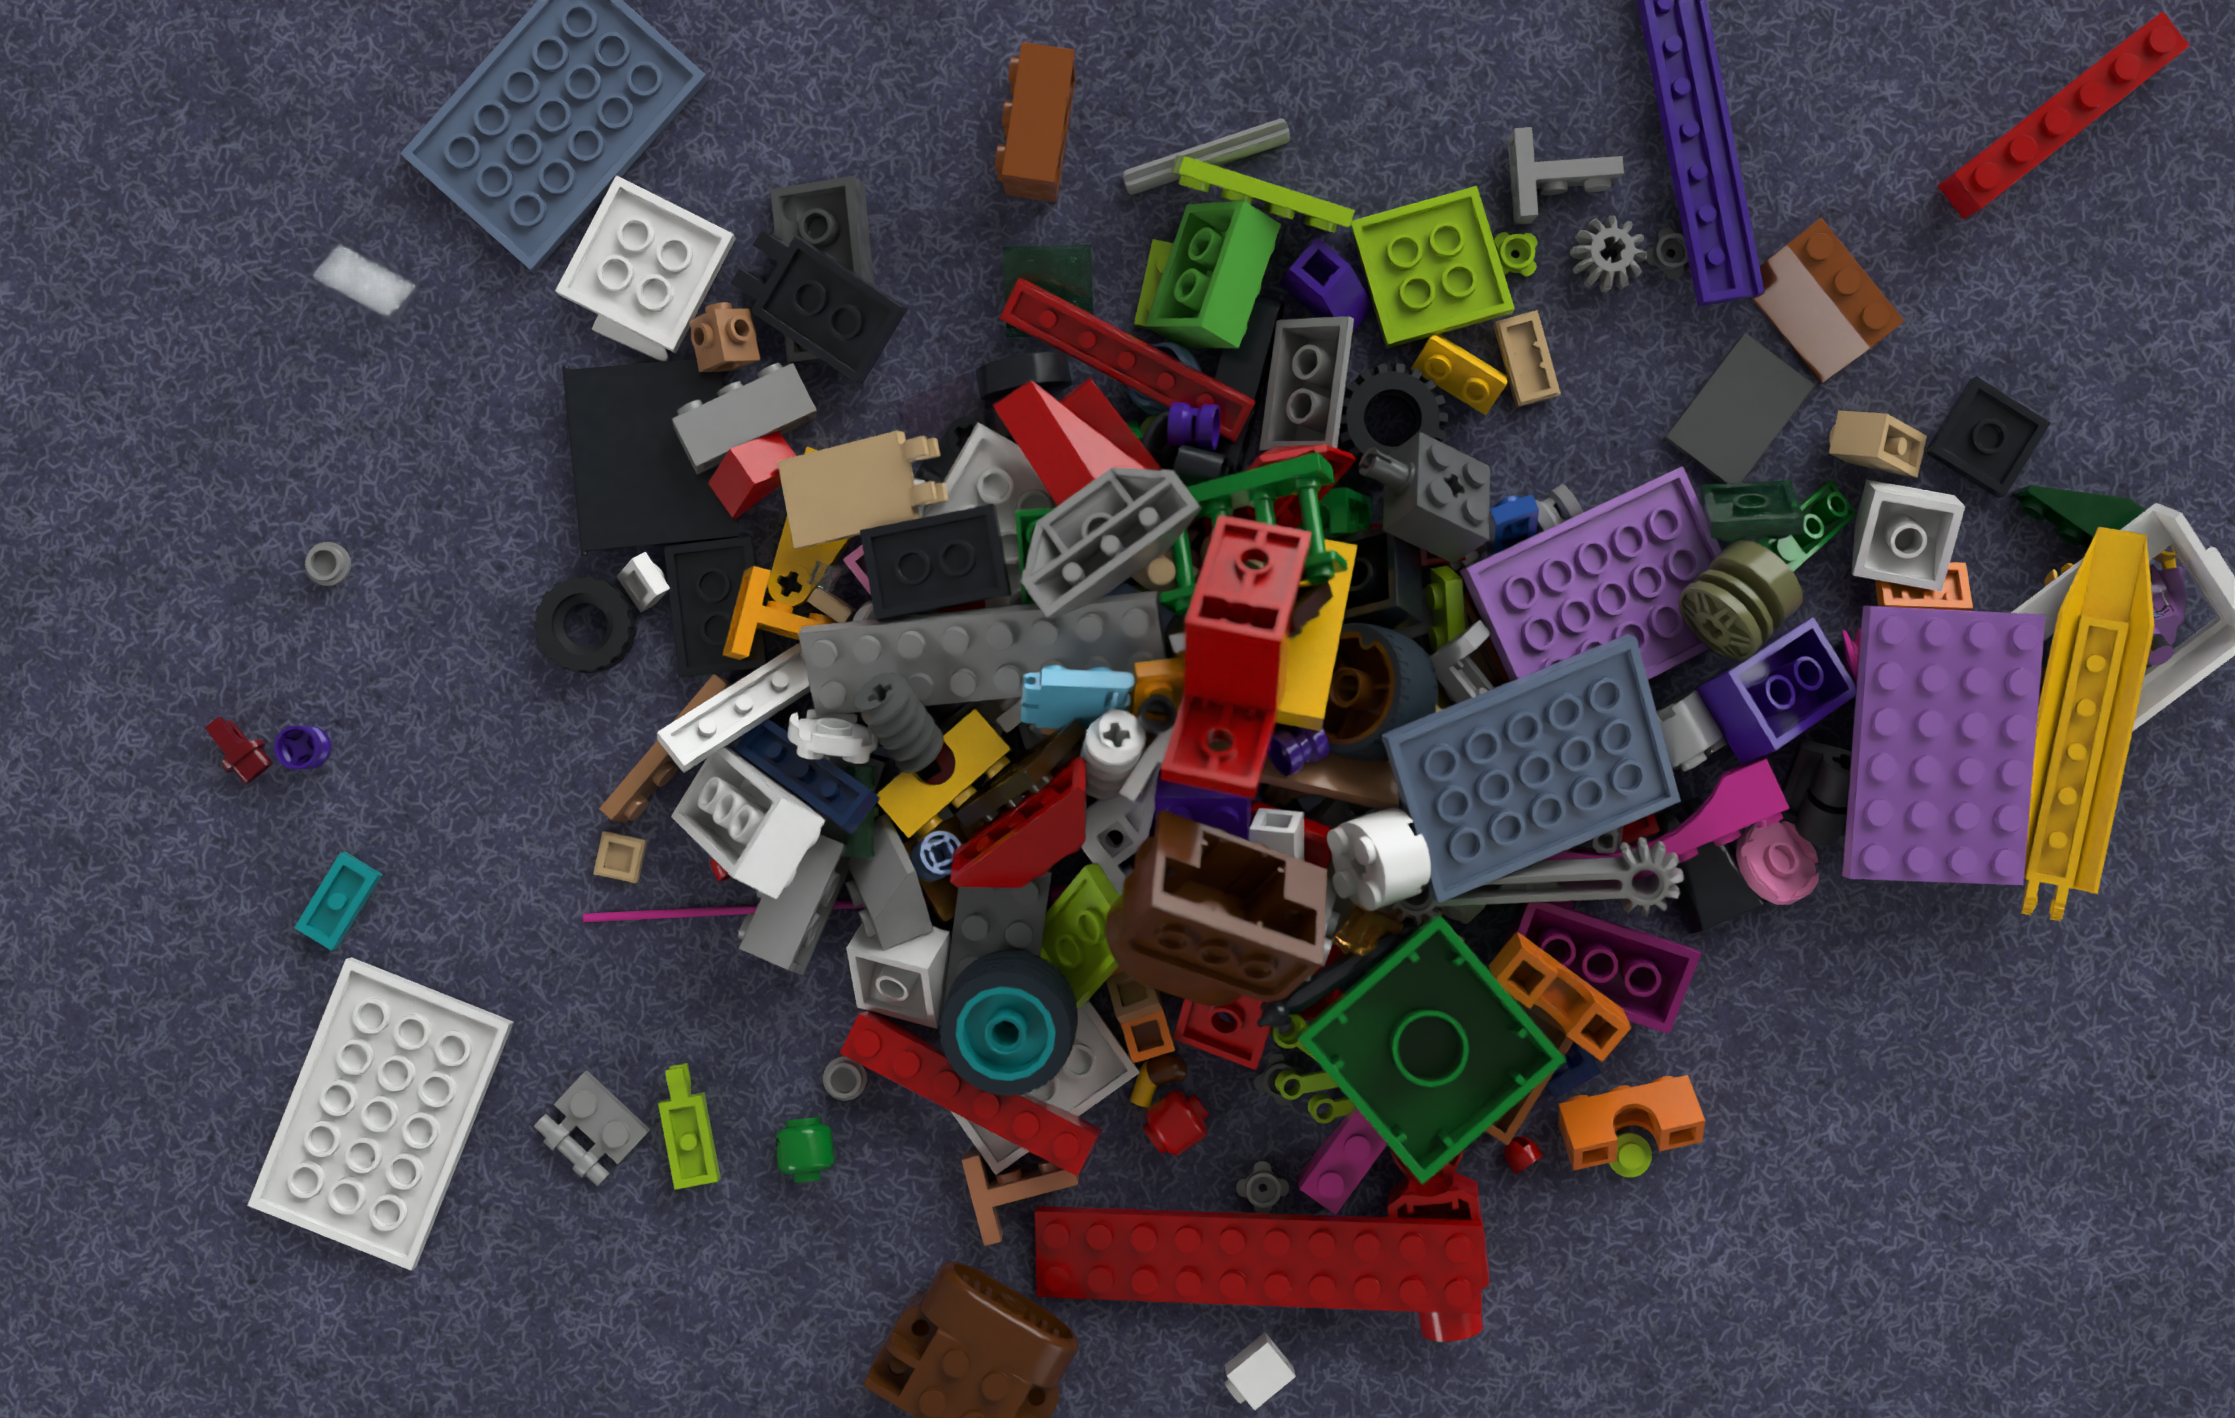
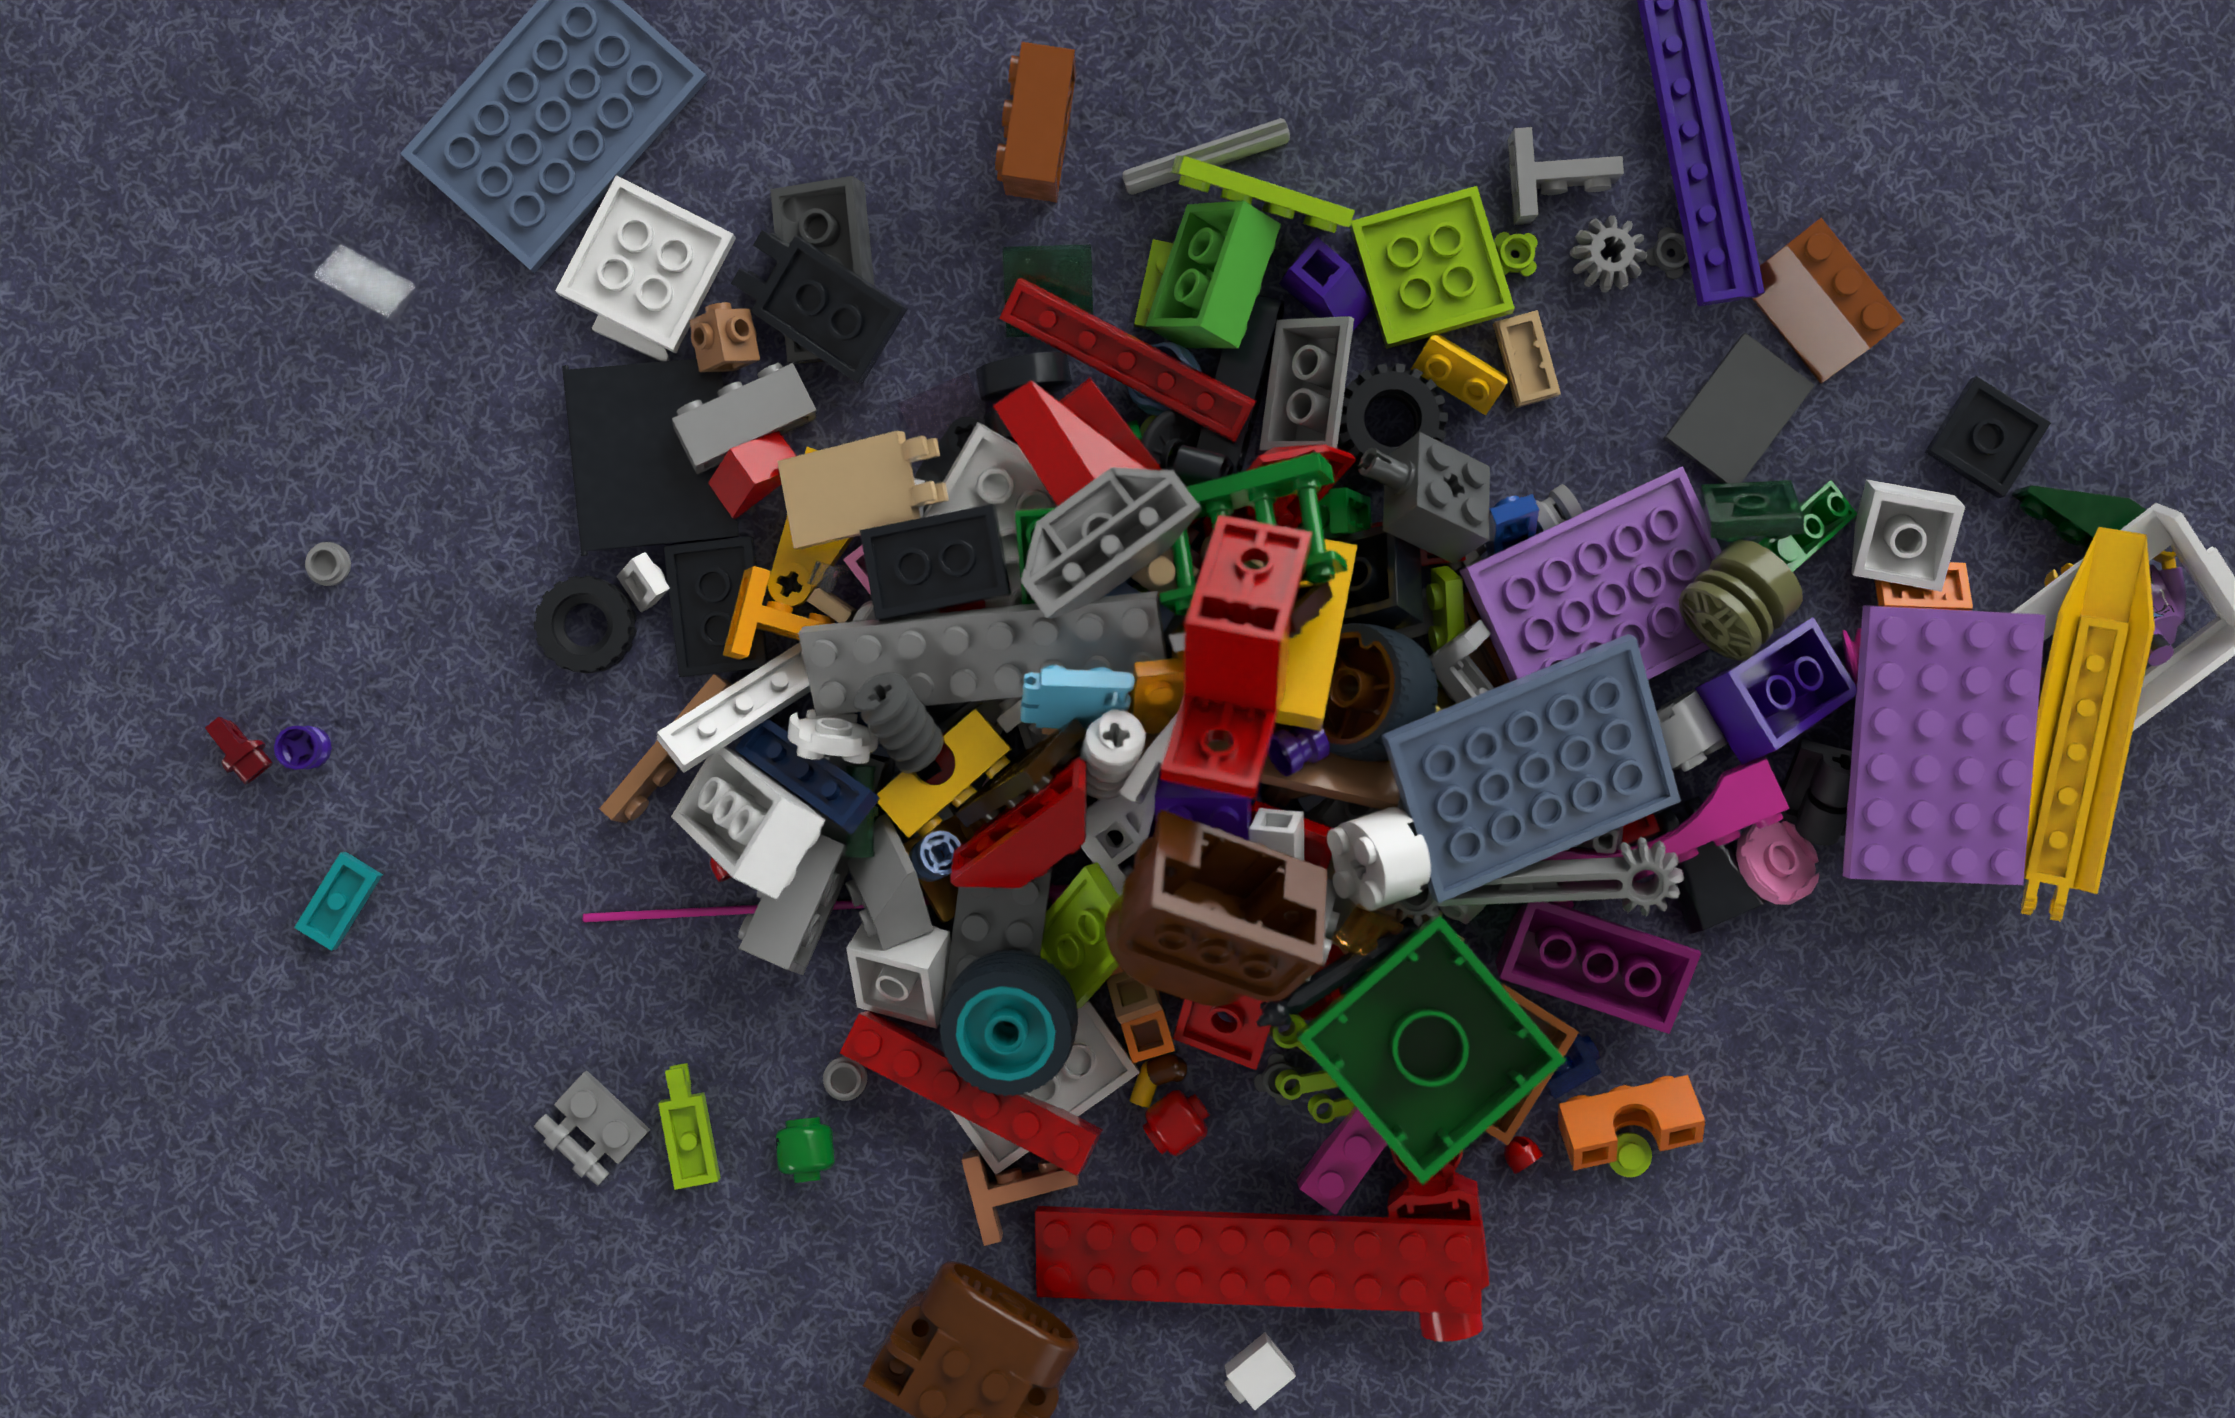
white plate [247,957,514,1270] -> none
tan tile [593,831,648,883] -> none
black hinge [1138,695,1177,734] -> none
dark purple wheel [1167,402,1221,450] -> none
light grey plate [1236,1161,1289,1213] -> none
orange arch [1489,931,1631,1062] -> none
tan slope [1829,410,1927,478] -> none
red arch [1937,11,2190,219] -> none

